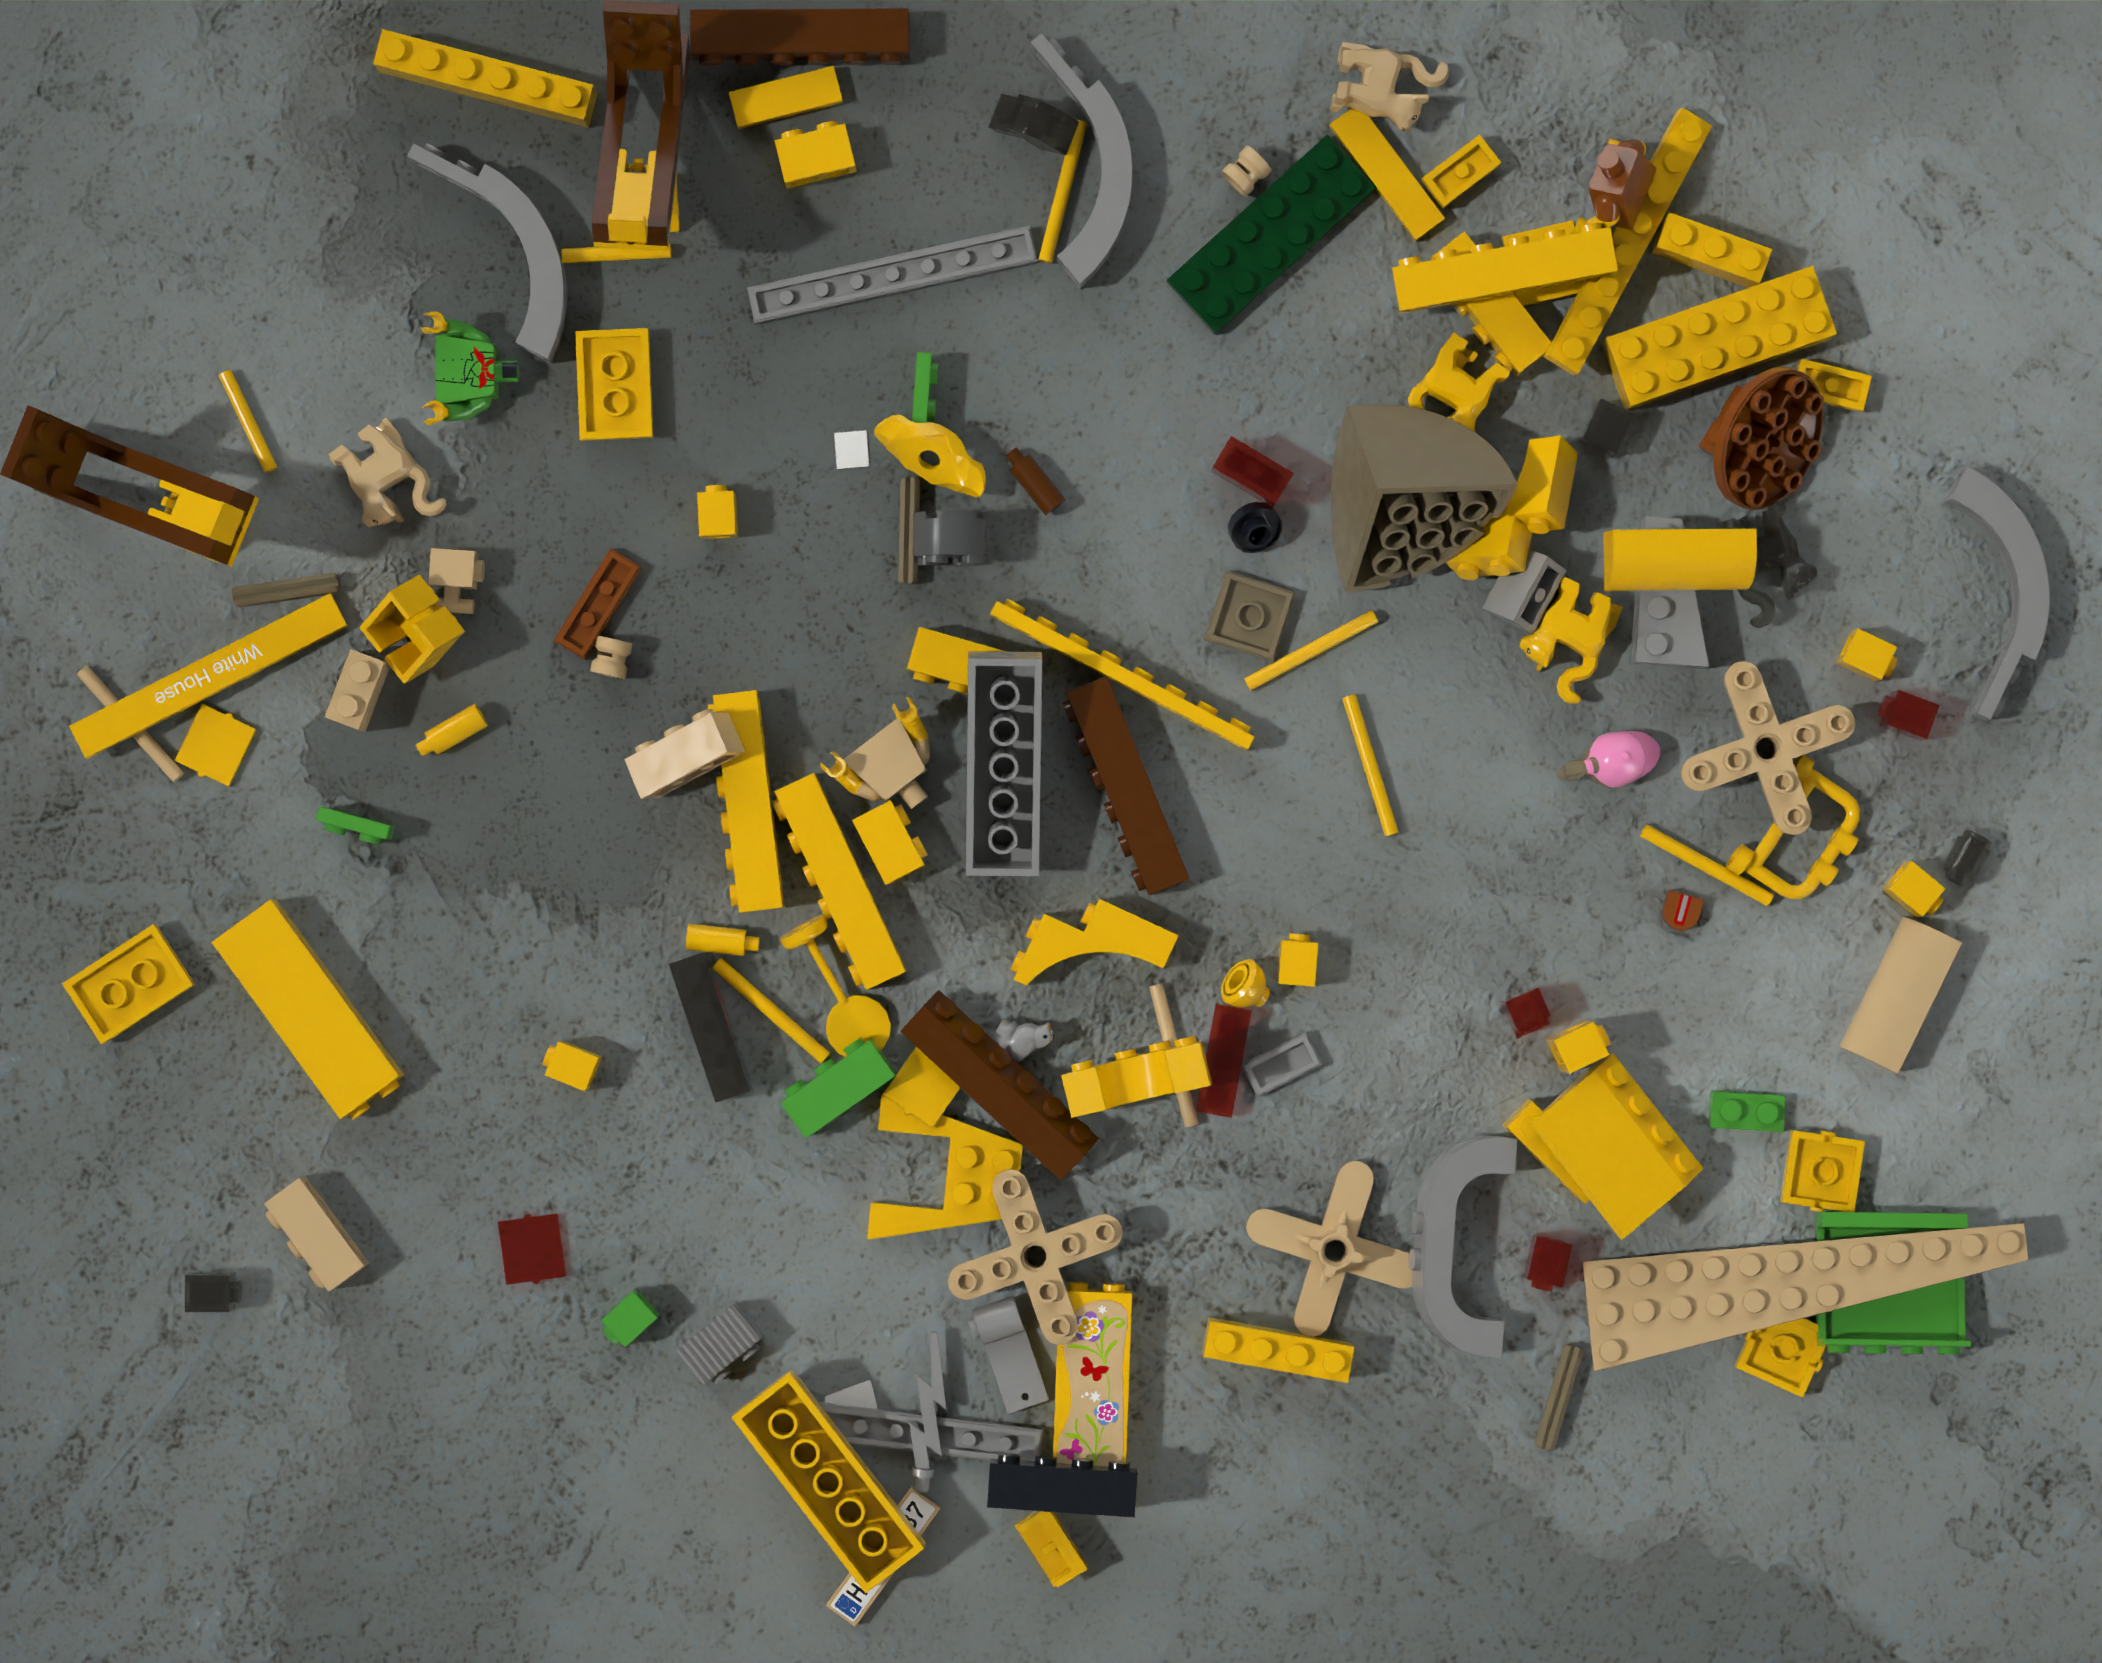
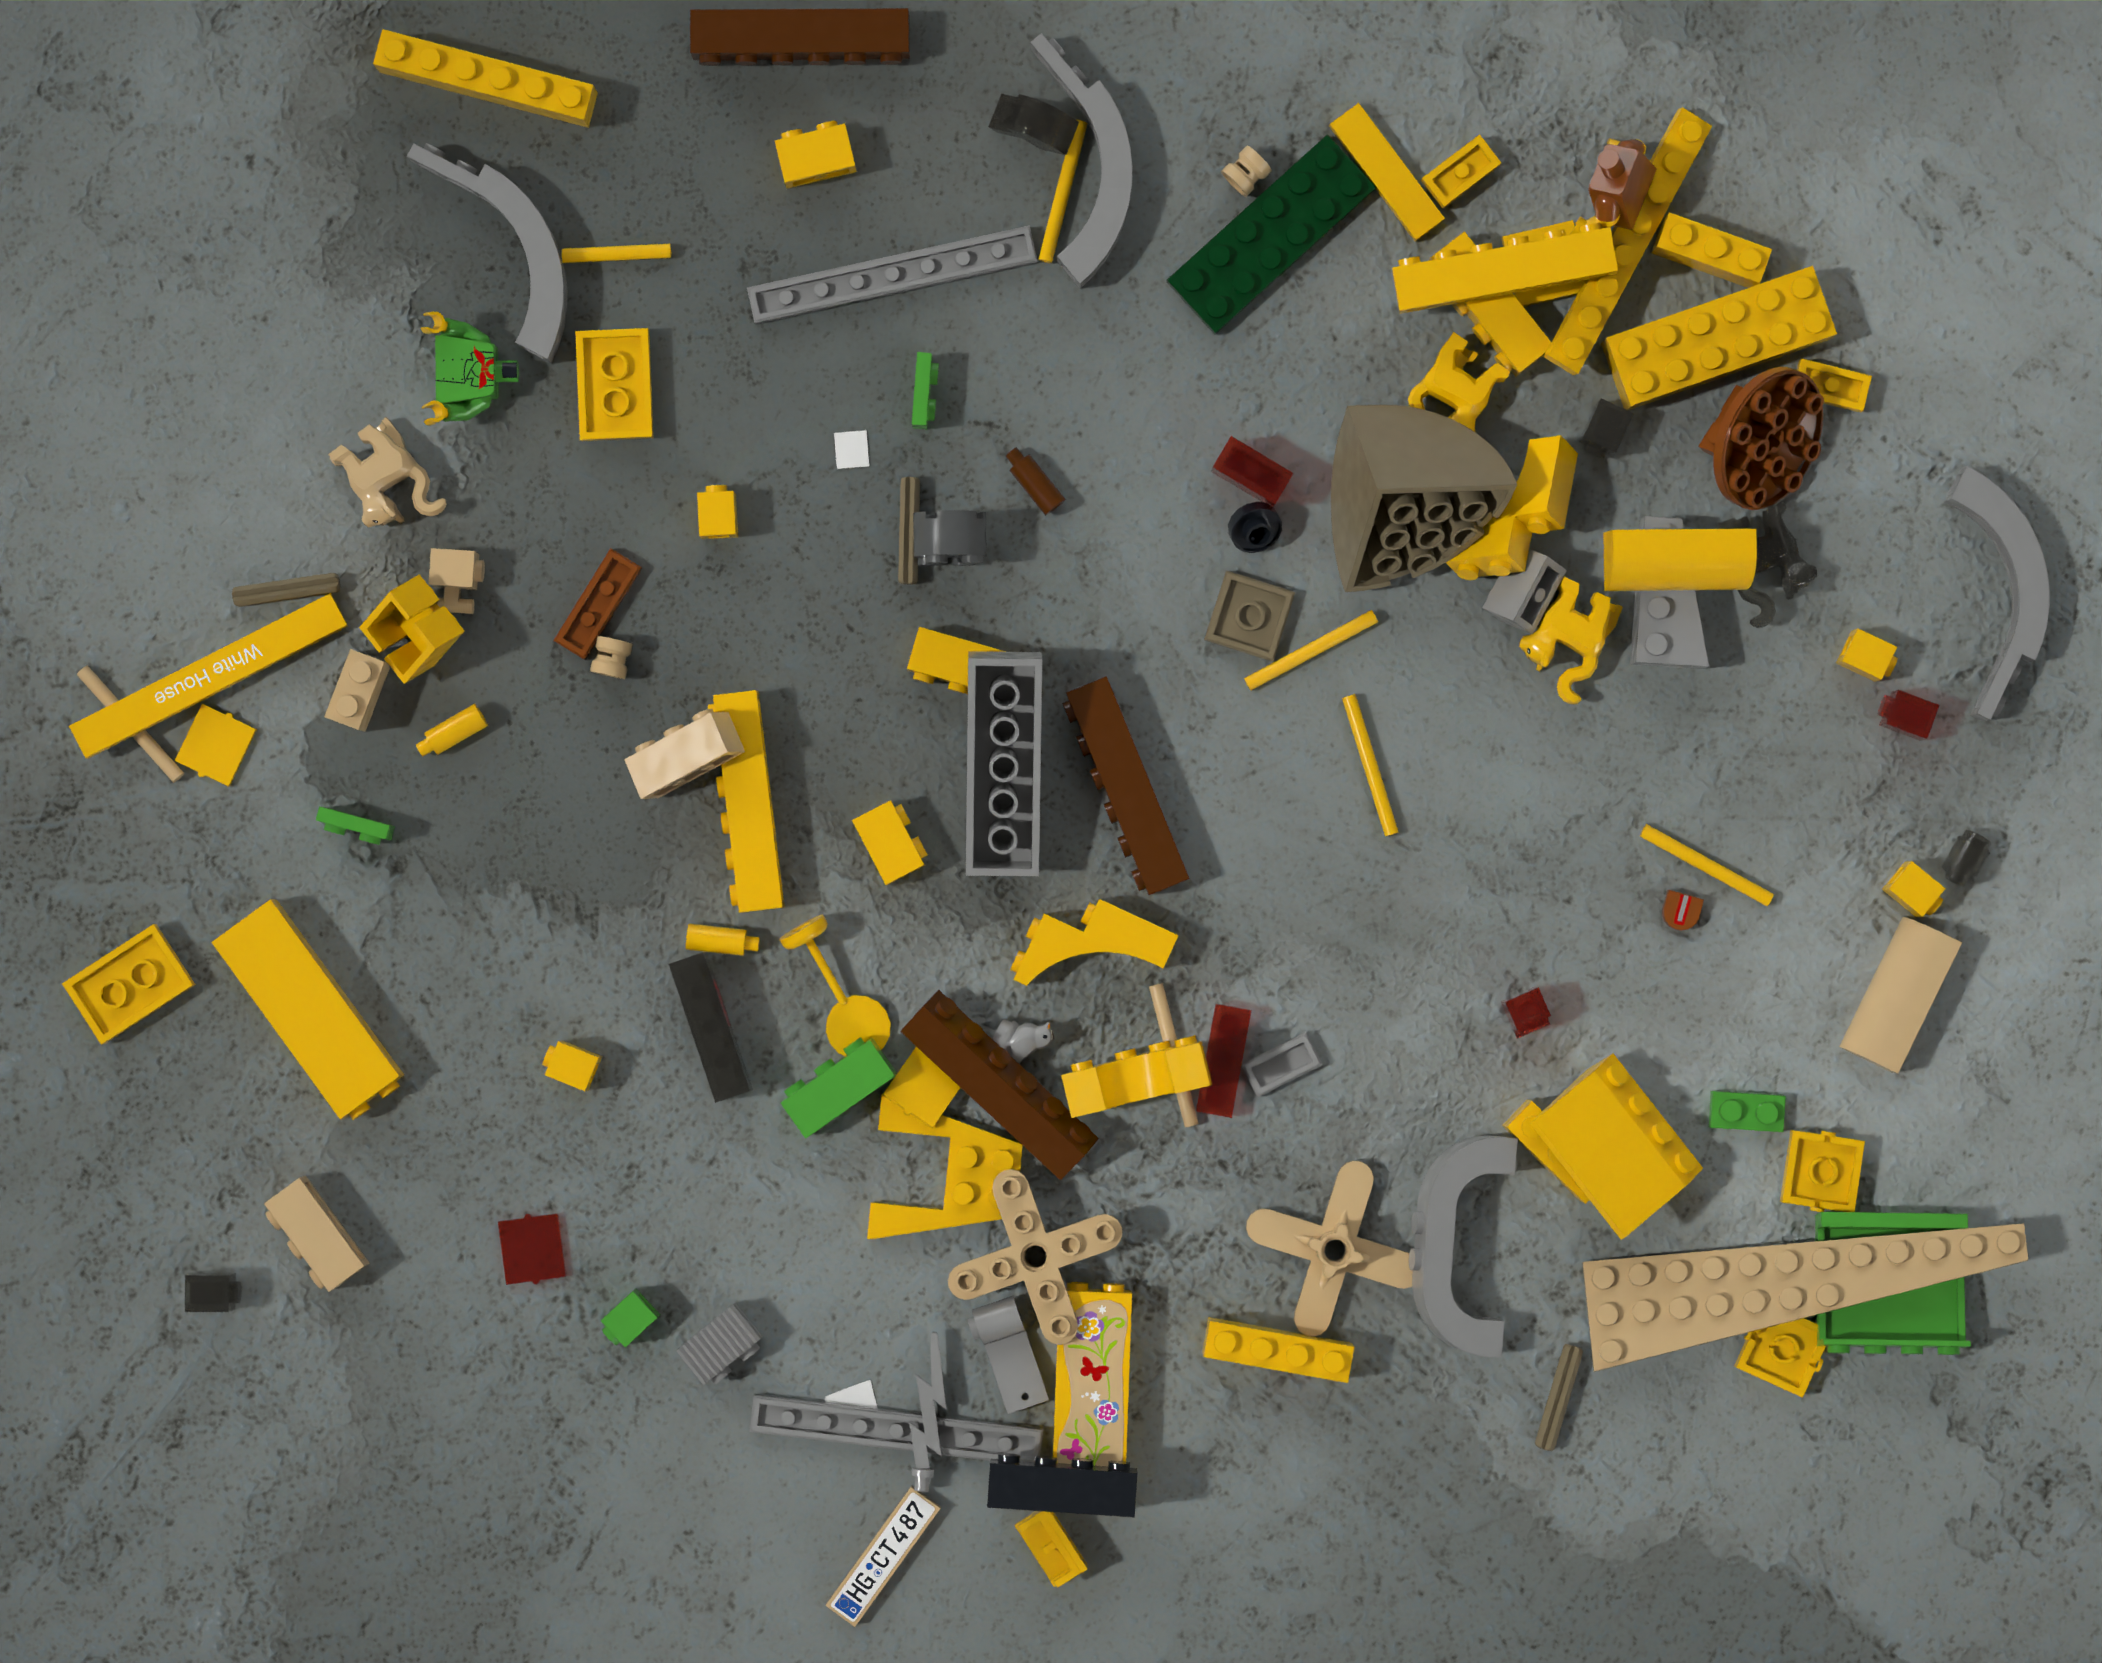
reddish brown piece [0,405,259,567] -> none
yellow piece [218,370,278,474] -> none
reddish brown piece [592,0,690,251] -> none
yellow bar [712,958,830,1064] -> none
yellow tile [729,66,843,129] -> none
yellow brick [731,1368,926,1593] -> none
yellow brick [772,773,907,990] -> none
tan torso [820,697,930,809] -> none
yellow piece [874,415,986,497] -> none
yellow plate [990,599,1255,751] -> none
yellow brick [1221,959,1270,1007] -> none
yellow brick [1277,933,1318,987] -> none
tan animal [1330,42,1449,132] -> none
clear red brick [1523,1234,1572,1292] -> none
yellow brick [1546,1020,1611,1074] -> none
bright pink hair [1557,731,1660,788] -> none
tan piece [1680,661,1855,835] -> none
yellow bar [1726,755,1860,900] -> none

